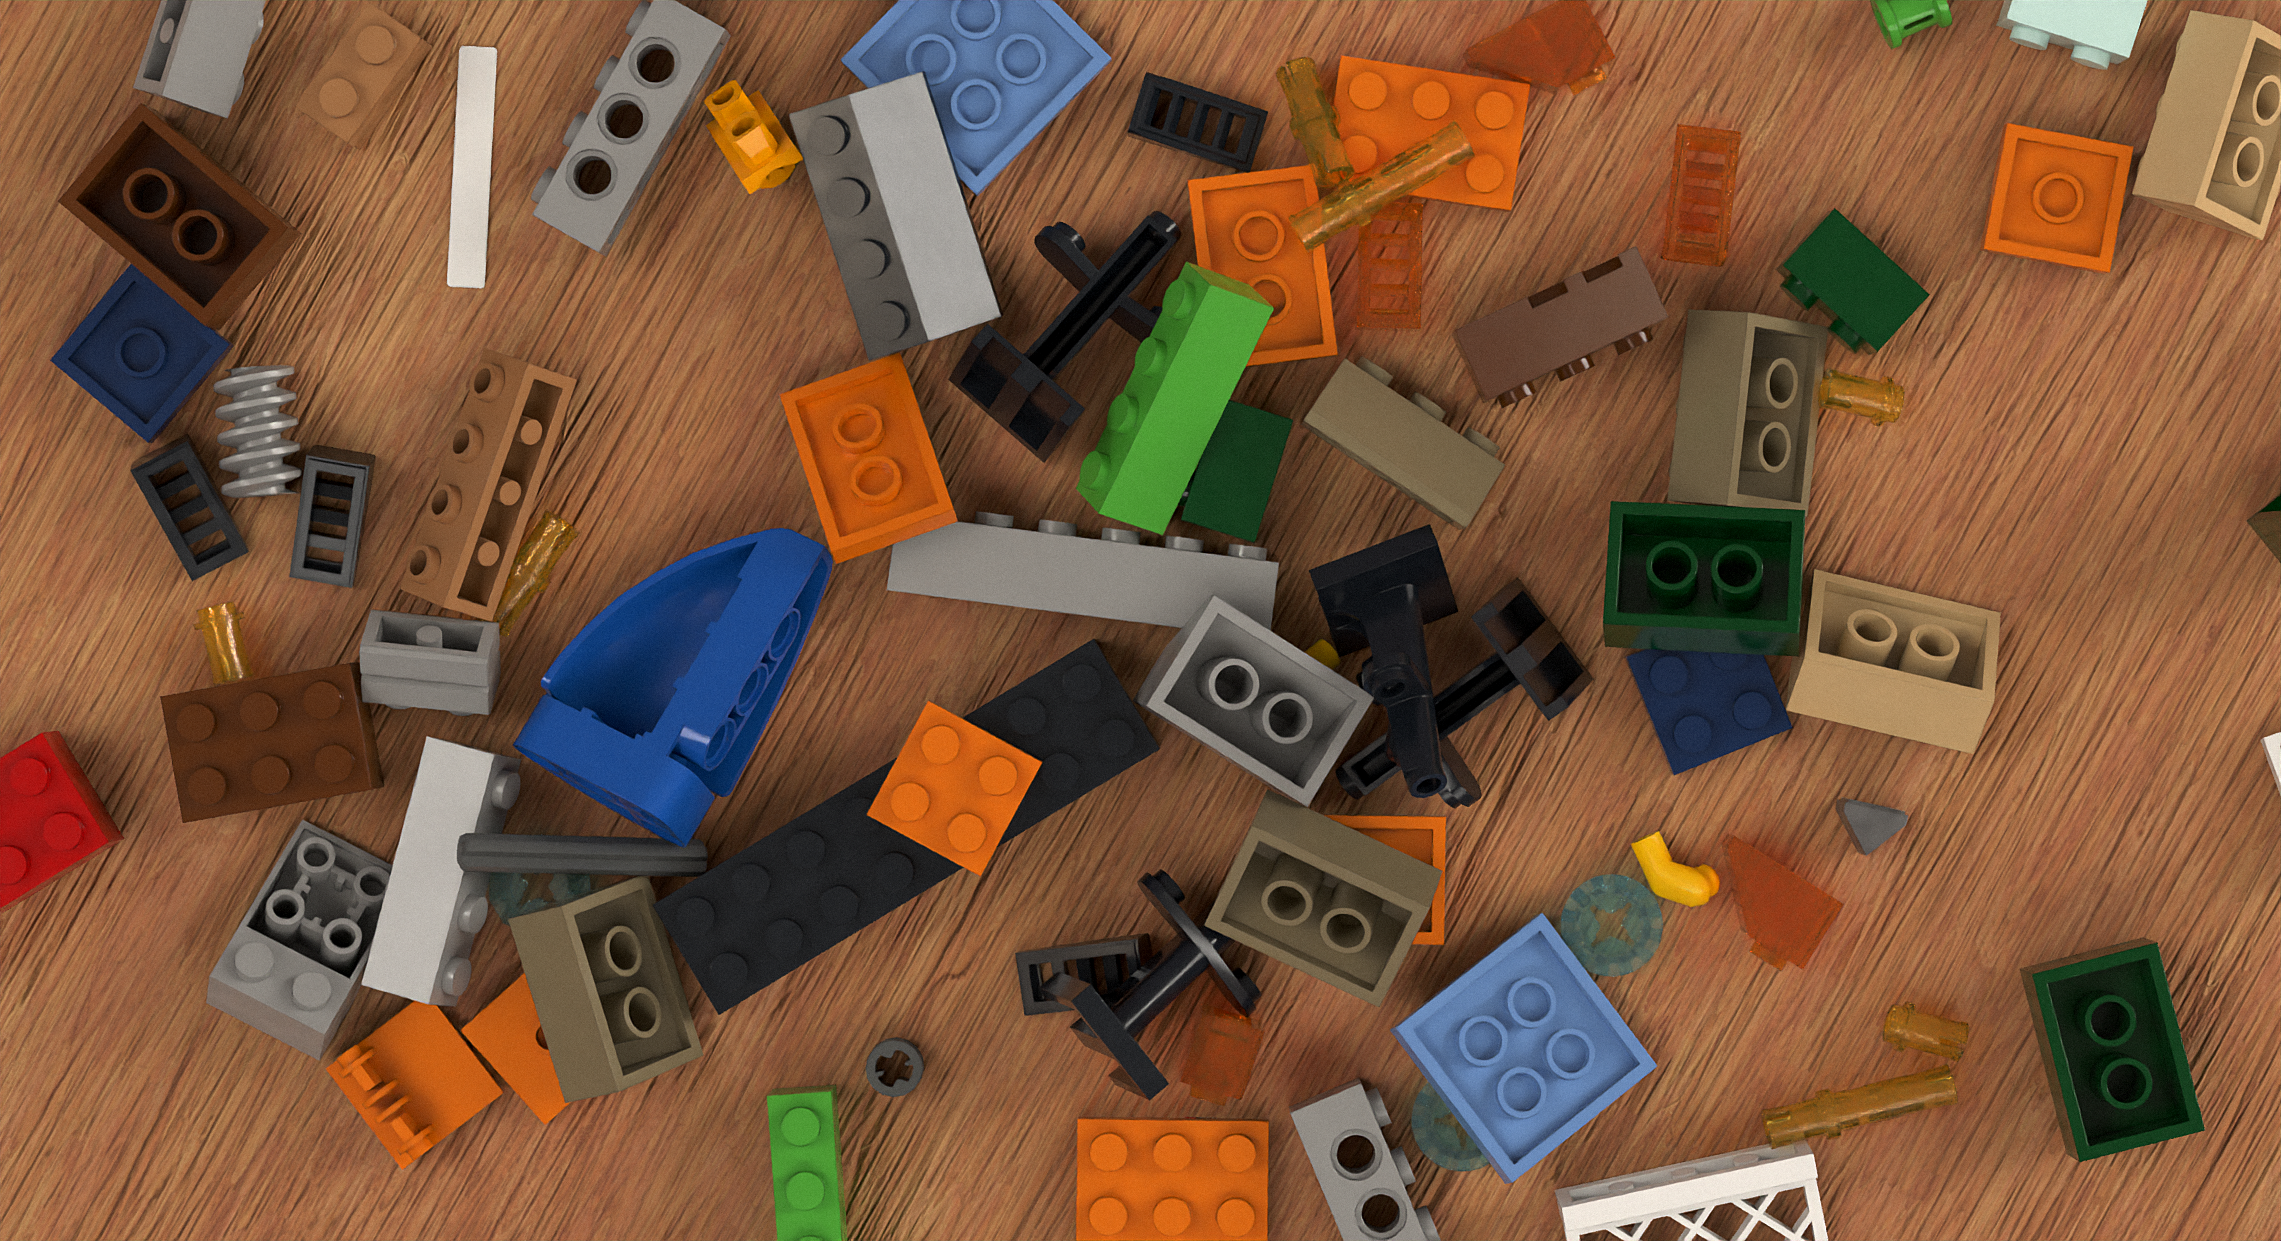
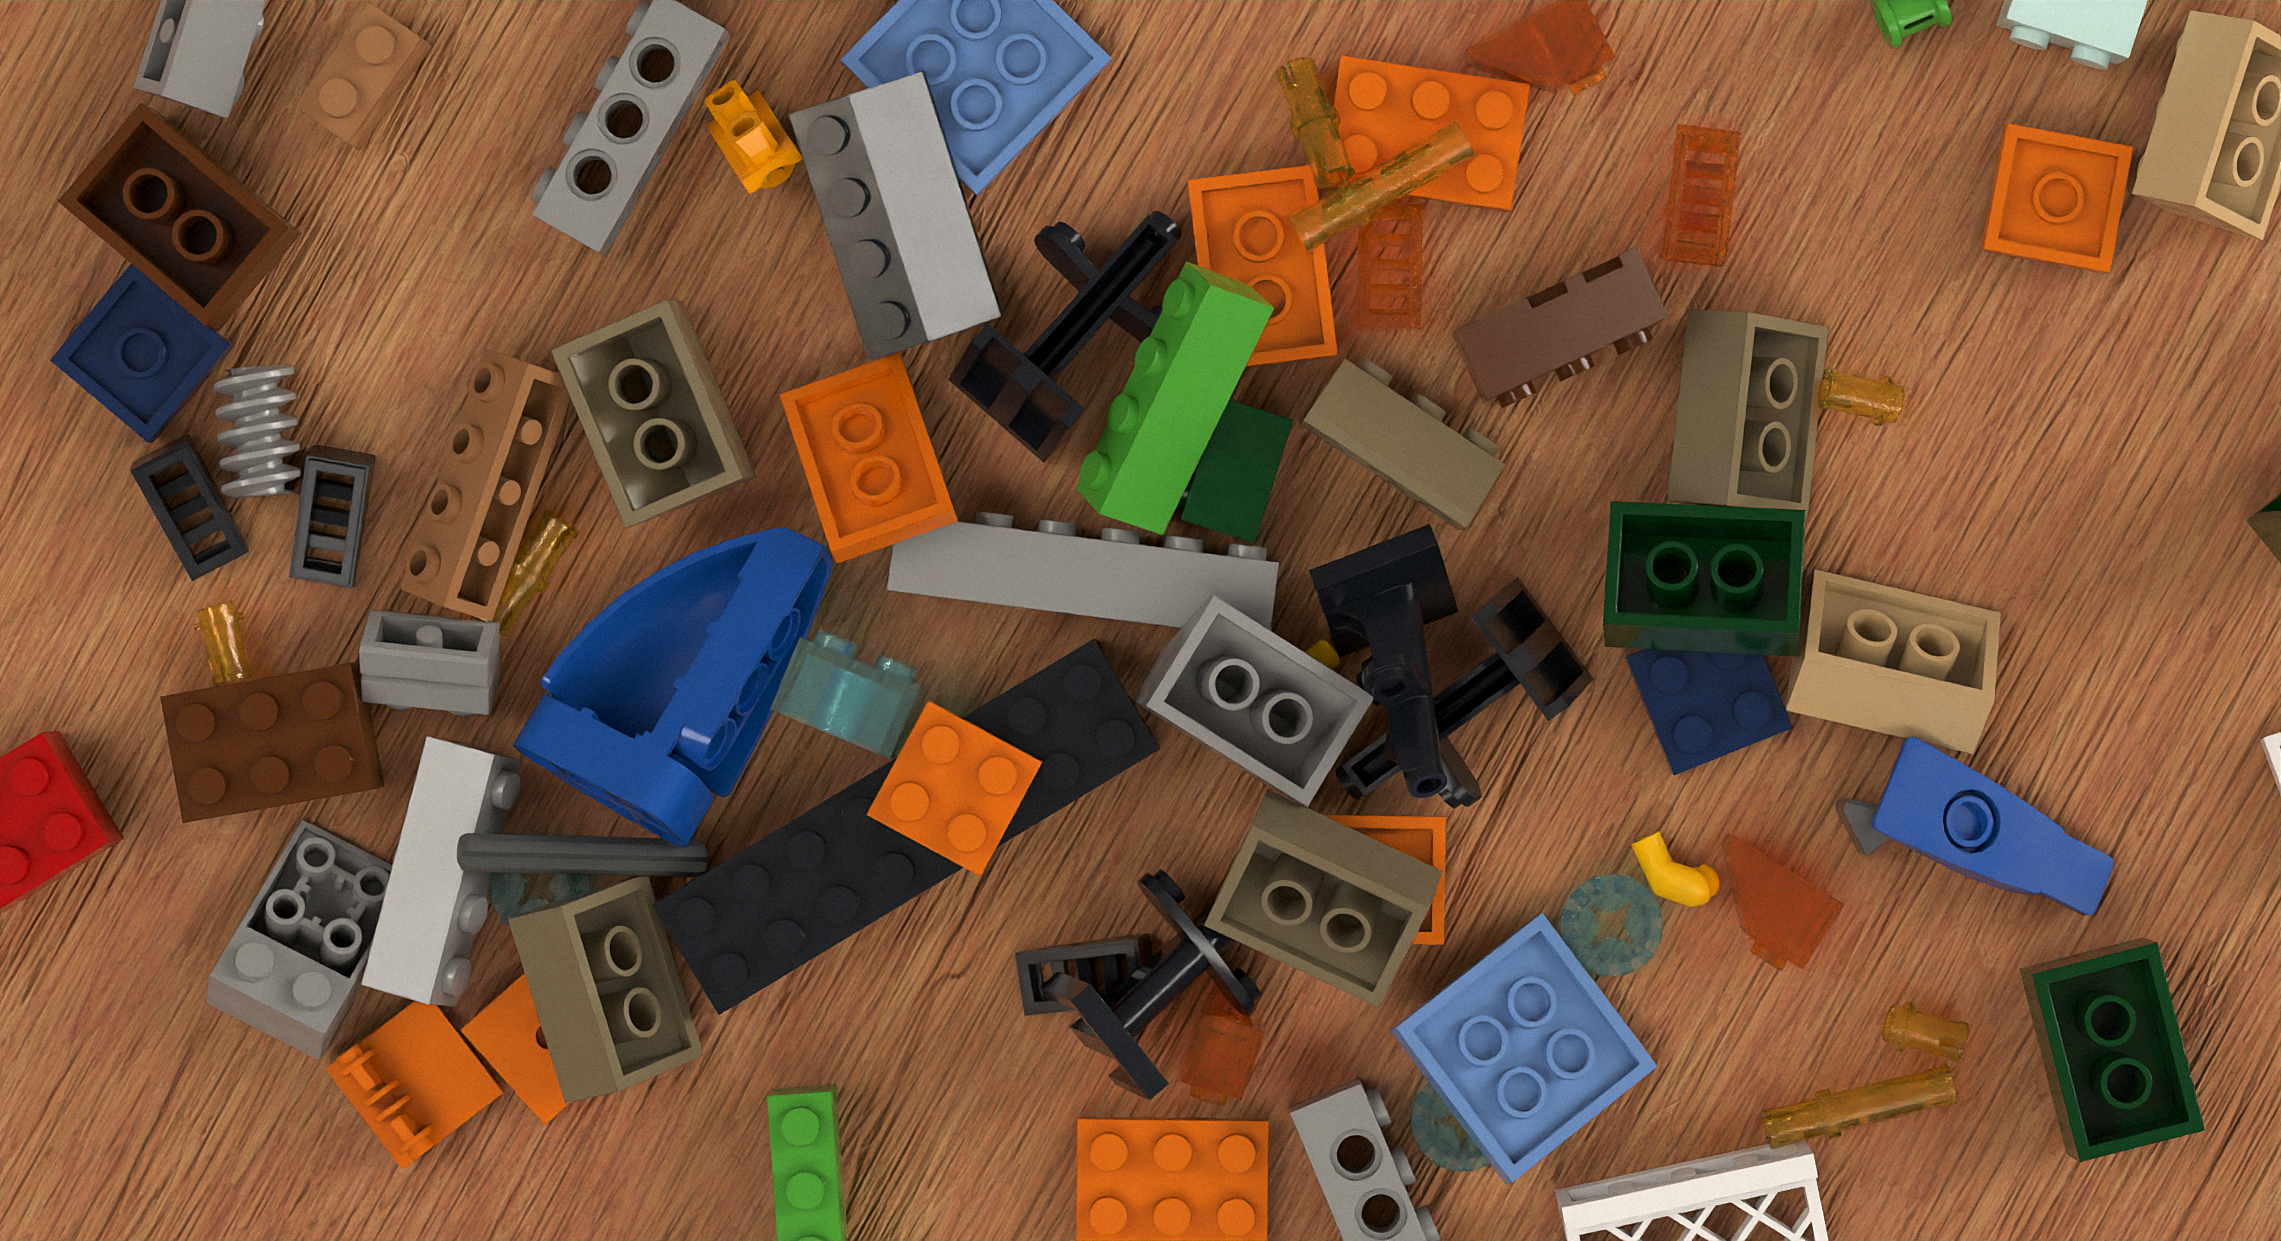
white sticker [447,46,497,288] -> none
dark grey bush [865,1037,924,1097] -> none
black slope [1128,72,1268,173] -> none
dark green brick [1776,208,1930,355] -> none
none -> dark tan slope [551,300,757,528]
none -> clear light blue brick [770,630,926,759]
none -> blue piece [1871,737,2114,915]

